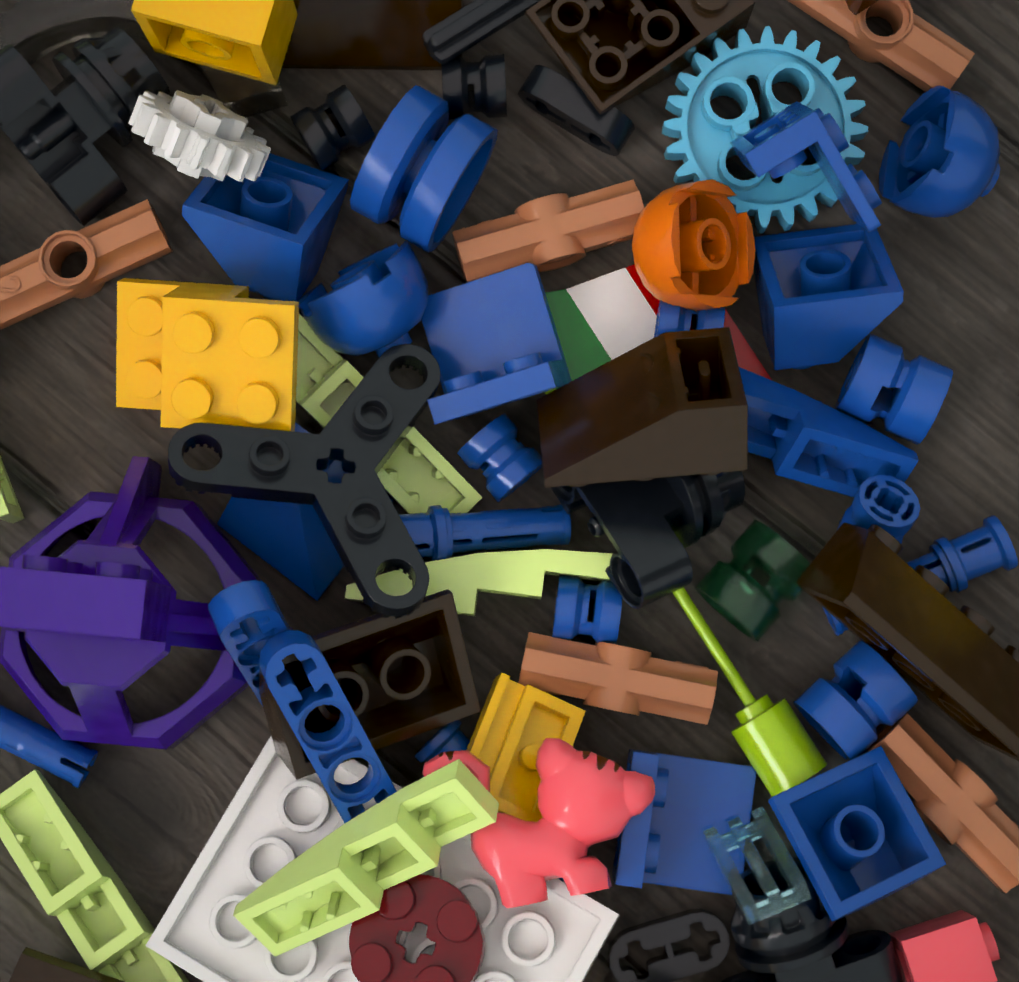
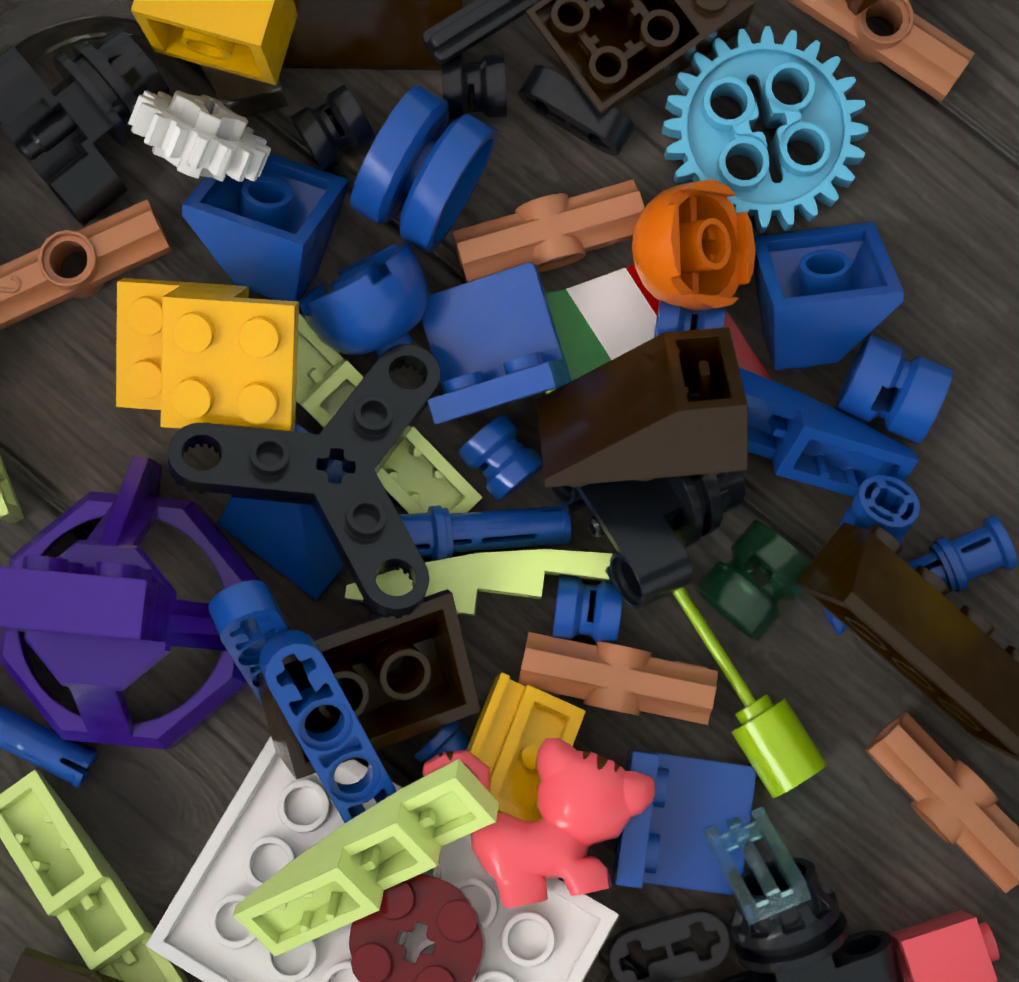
blue bracket [730,101,882,233] -> none
blue slope [768,746,946,922] -> none
blue wheel [793,641,918,761] -> none
blue cylinder [879,86,1000,218] -> none

